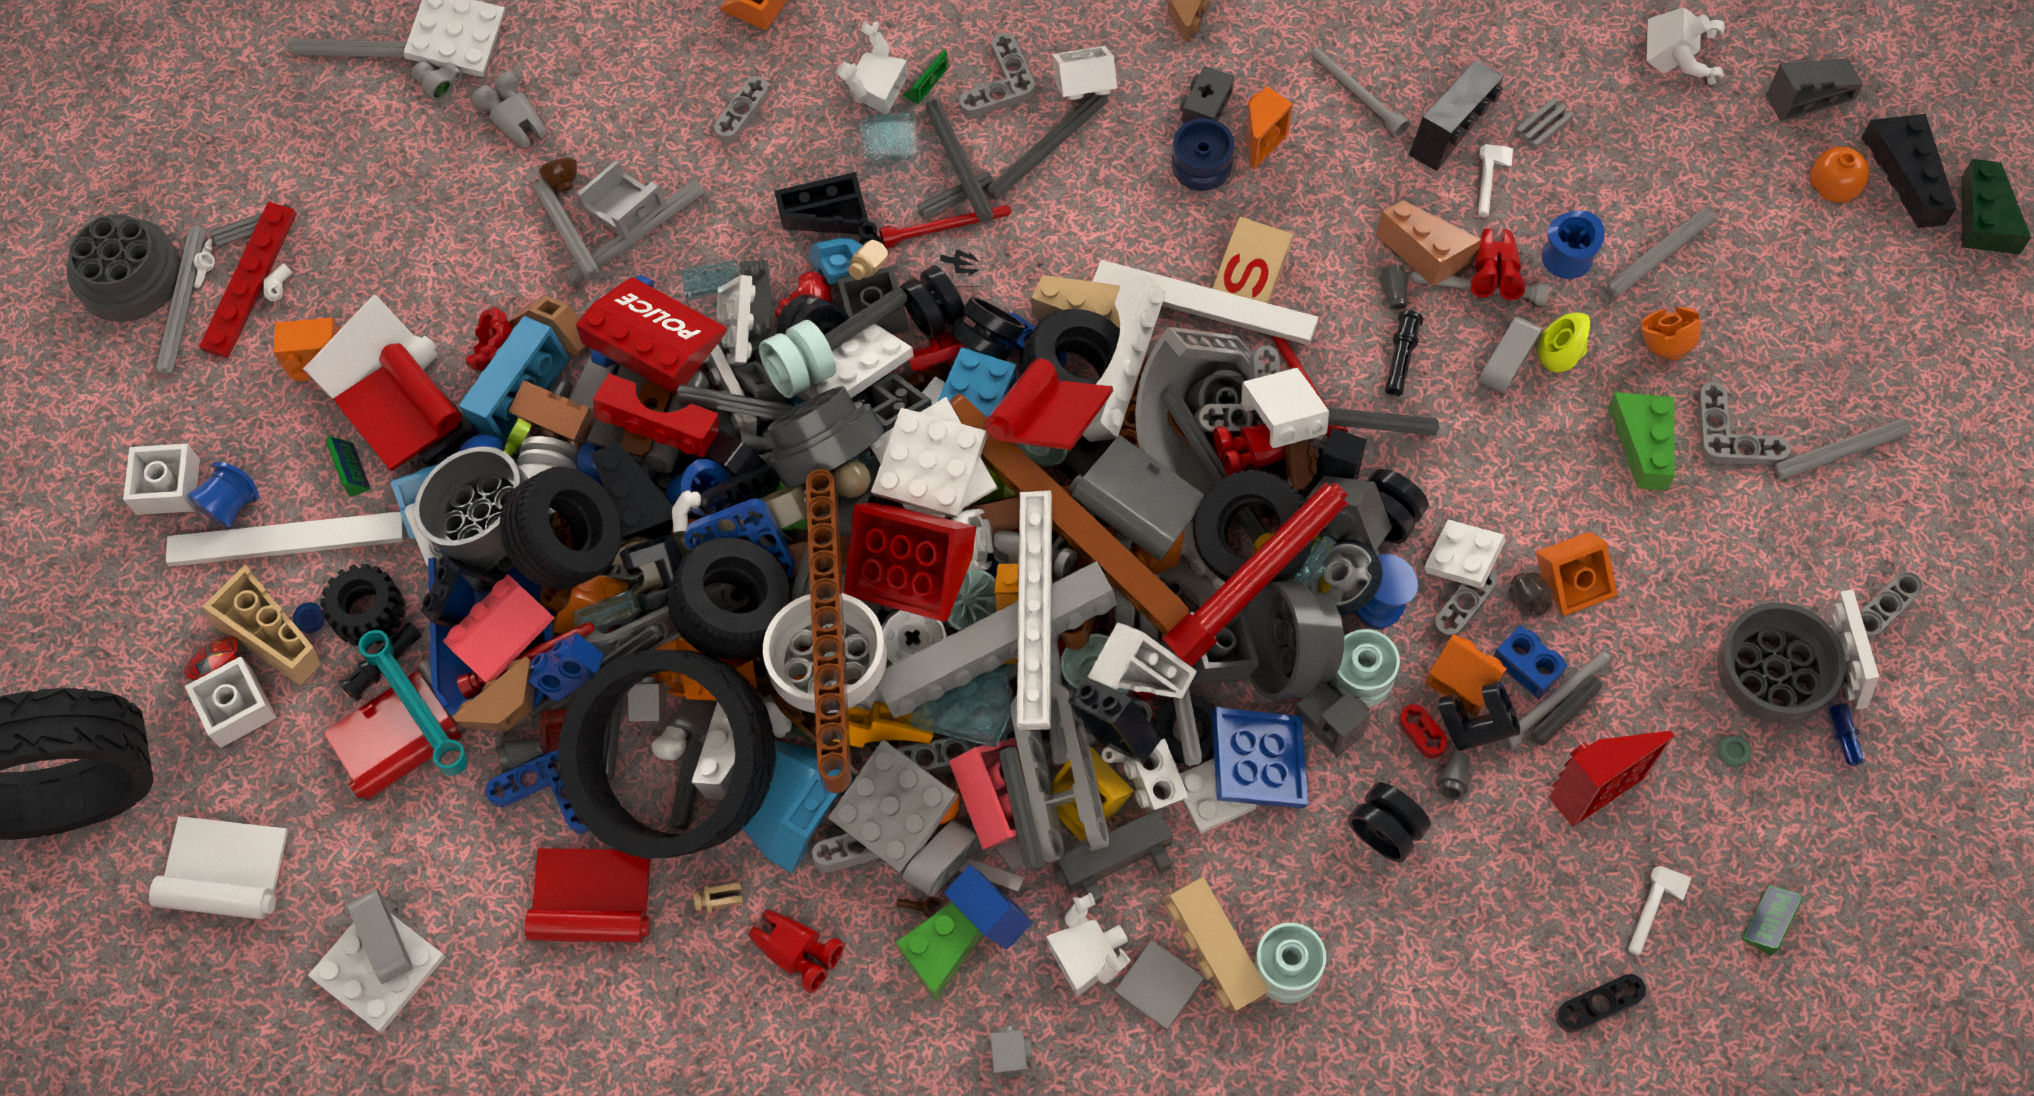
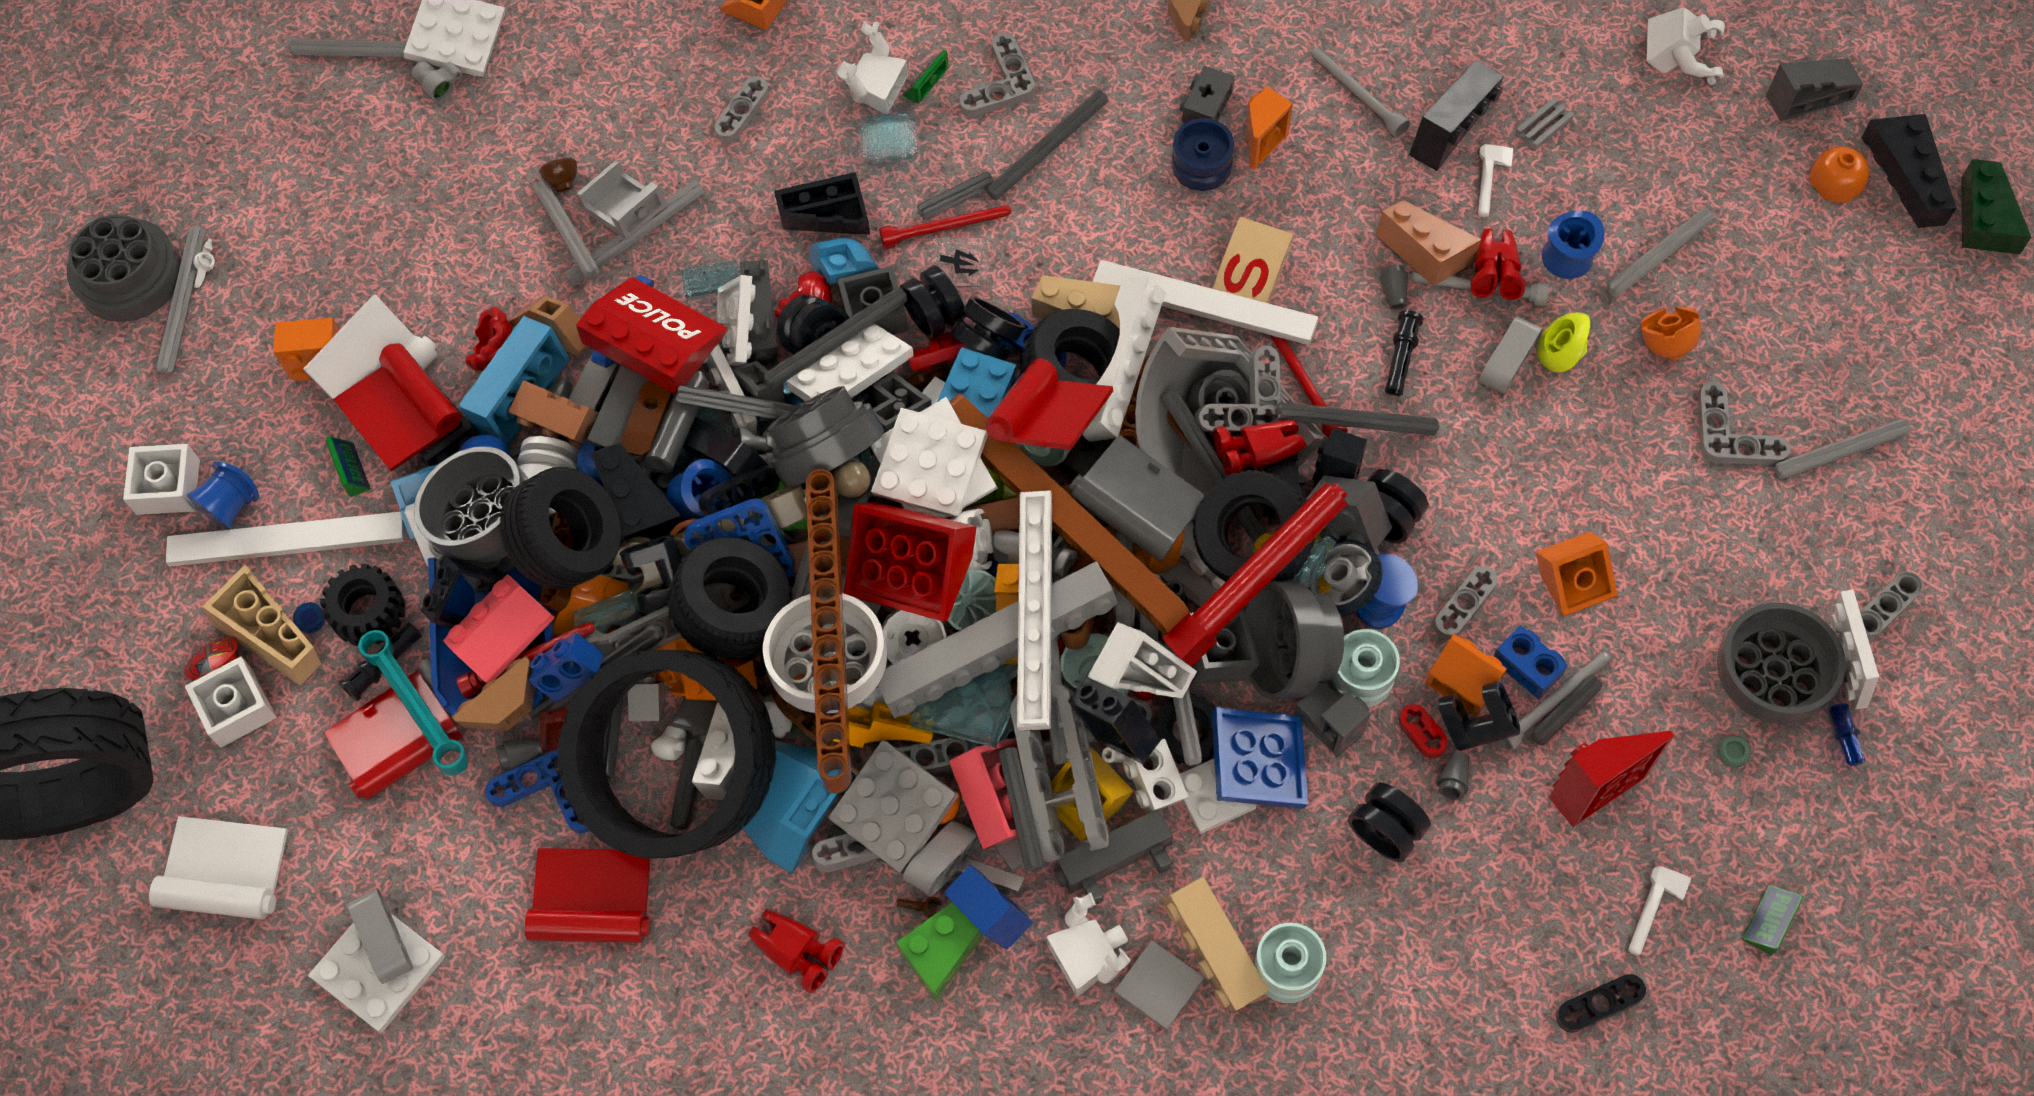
red plate [199,201,297,358] -> none
dark grey axle [211,204,290,246] -> none
white arm [263,263,293,302] -> none
light grey piece [471,71,547,149] -> none
lime piece [504,418,532,457] -> none
red arch [593,374,719,458] -> none
white arm [672,490,701,534] -> none
tan arm [693,883,744,914] -> none
light aqua wheel [759,320,836,398] -> none
tan arm [848,240,888,280] -> none
black pin [859,222,882,245] -> none
dark grey axle [926,100,993,223] -> none
light grey brick [990,1026,1033,1079] -> none
white brick [1052,46,1117,100] -> none
white panel [1241,368,1329,448] -> none
reddish brown tile [1283,440,1318,491] -> none
white plate [1424,520,1505,589] -> none
clear smoke head [1508,572,1554,617] -> none
bright green wedge [1608,392,1675,491] -> none

